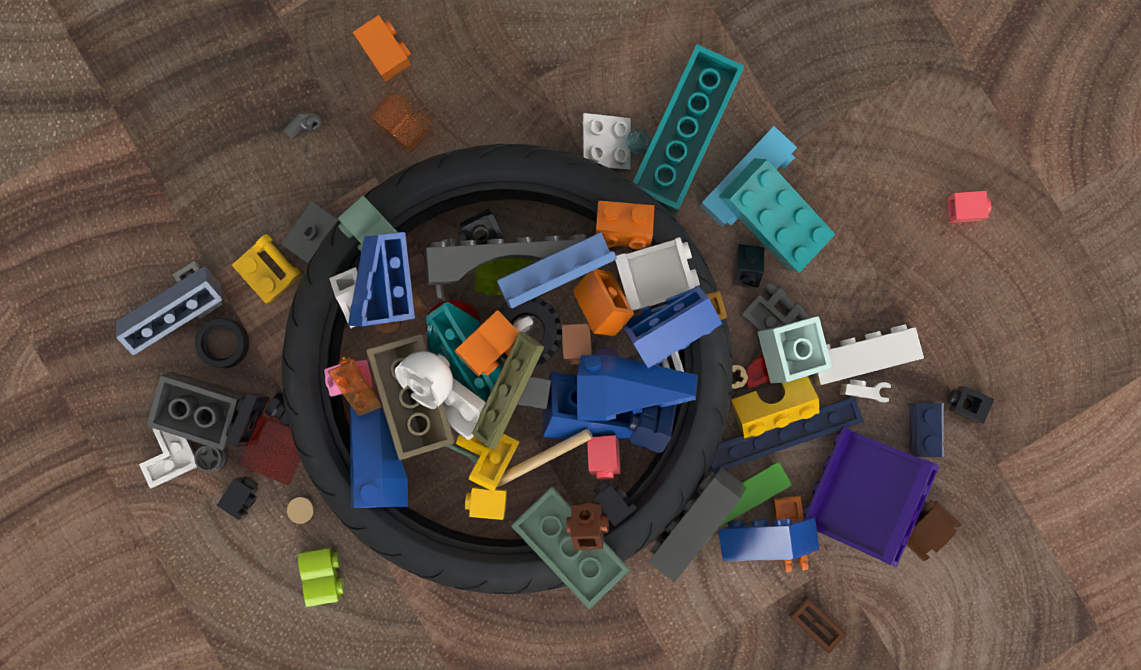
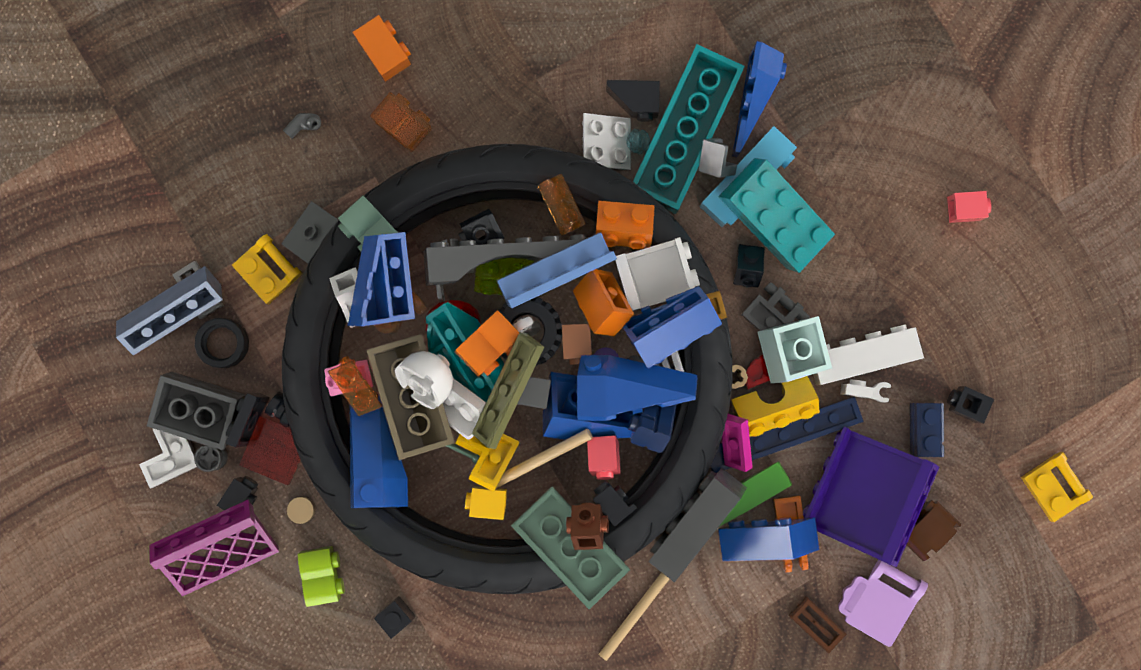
none -> magenta fence [149,500,279,596]
none -> black brick [374,596,415,639]
none -> clear orange hinge [538,173,586,236]
none -> tan bar [599,572,669,661]
none -> black slope [606,80,660,122]
none -> flat silver panel [699,138,737,178]
none -> dark pink plate [722,414,753,472]
none -> blue wedge [732,41,787,157]
none -> lavender piece [838,559,928,647]
none -> yellow plate [1021,452,1093,522]

